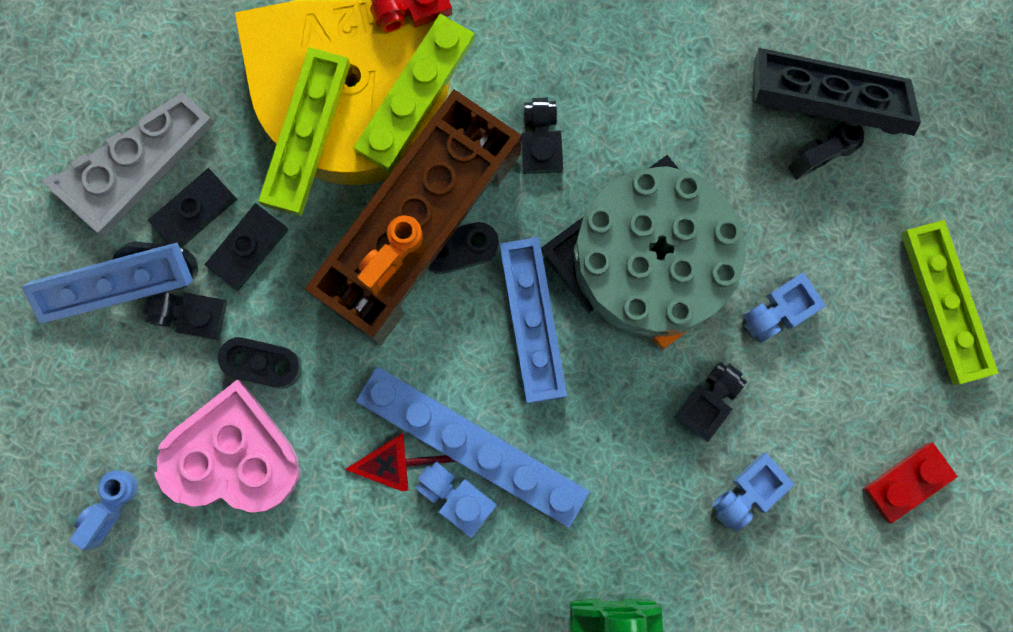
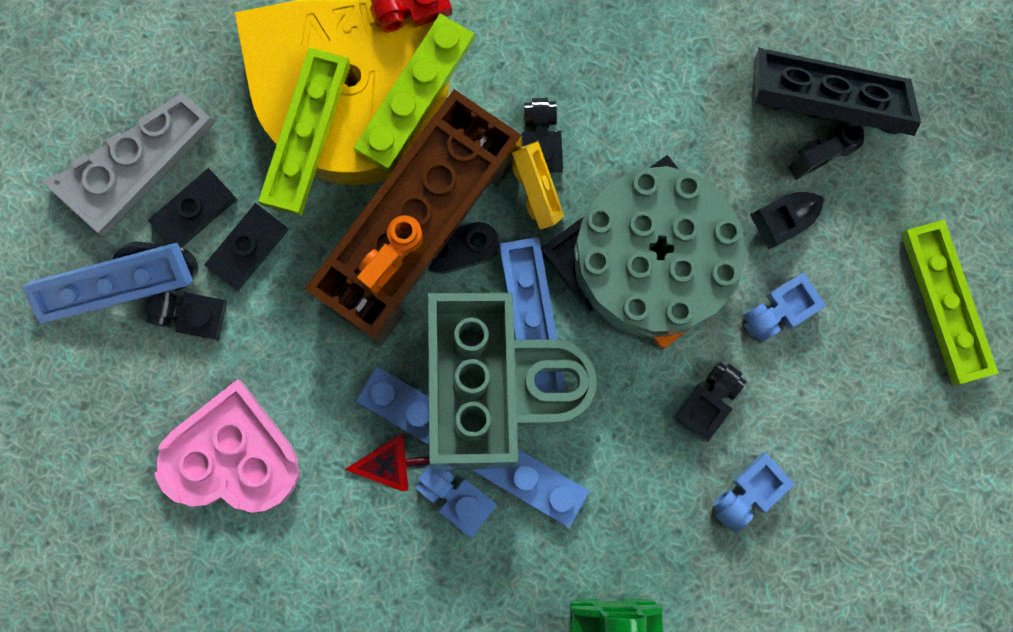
medium blue plate [69,471,138,550] -> none
black plate [218,337,302,389] -> none
red plate [863,442,958,524] -> none
none -> sand green brick [428,293,597,471]
none -> yellow plate [512,141,565,230]
none -> black plate [750,192,824,250]

